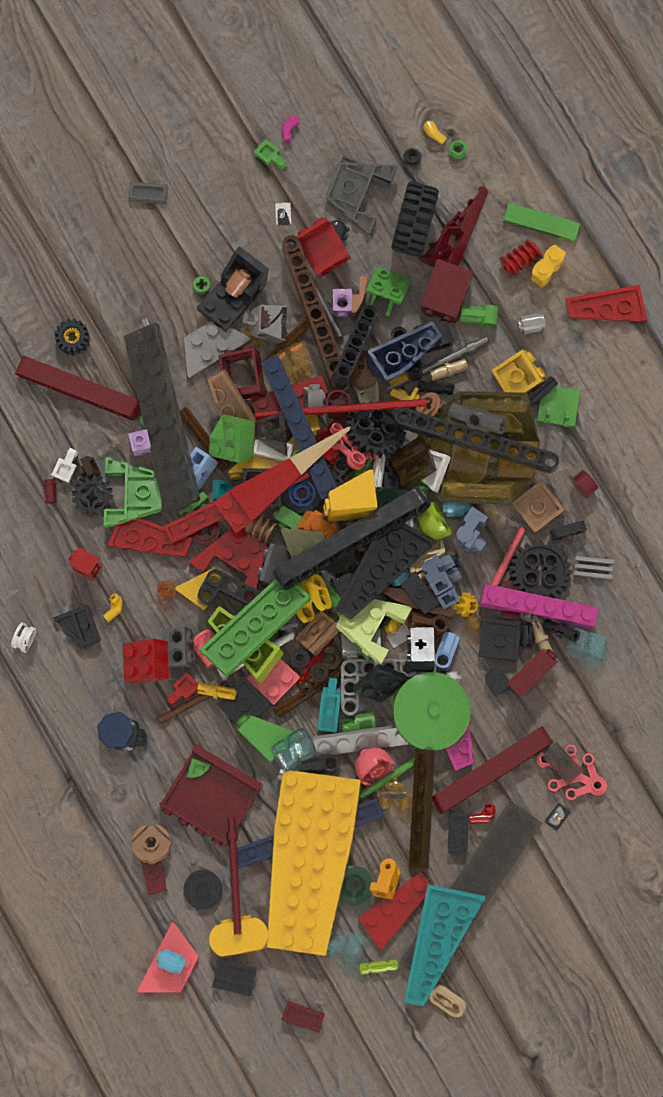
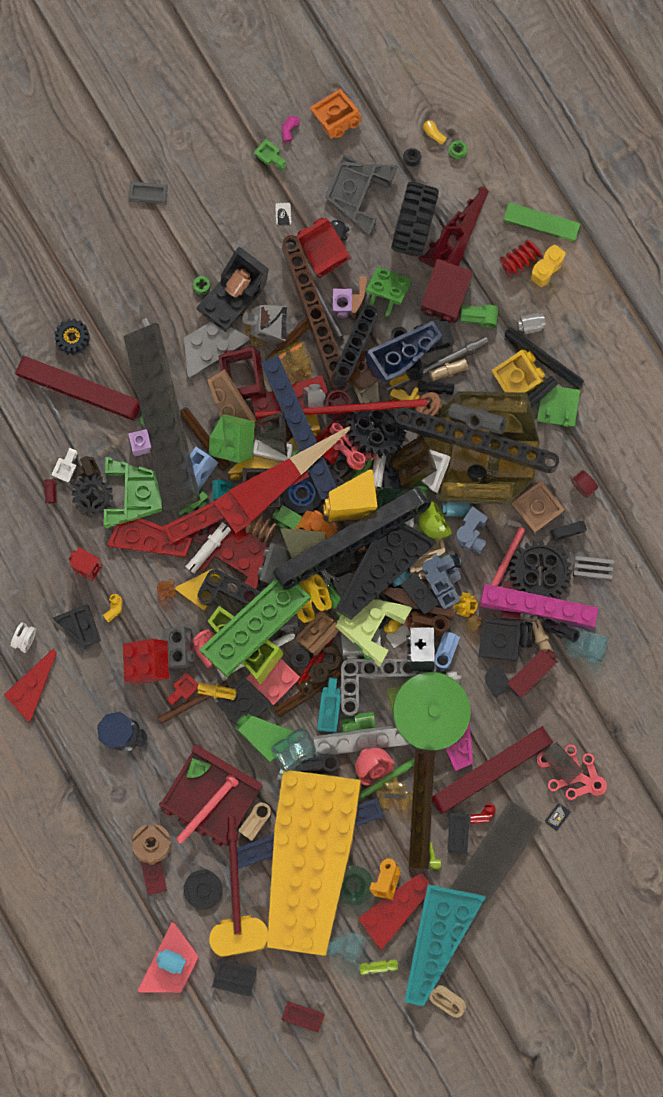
black plate [353,664,407,703] -> none
red wing [565,285,647,322] -> none
none -> red wing [4,649,57,722]
none -> coral bar [176,774,239,844]
none -> white pin [185,522,231,574]
none -> tan piece [238,803,272,841]
none -> orange plate [309,89,362,139]
none -> lime hand [429,843,441,870]
none -> black plate [467,464,487,482]
none -> black axle [504,327,584,389]

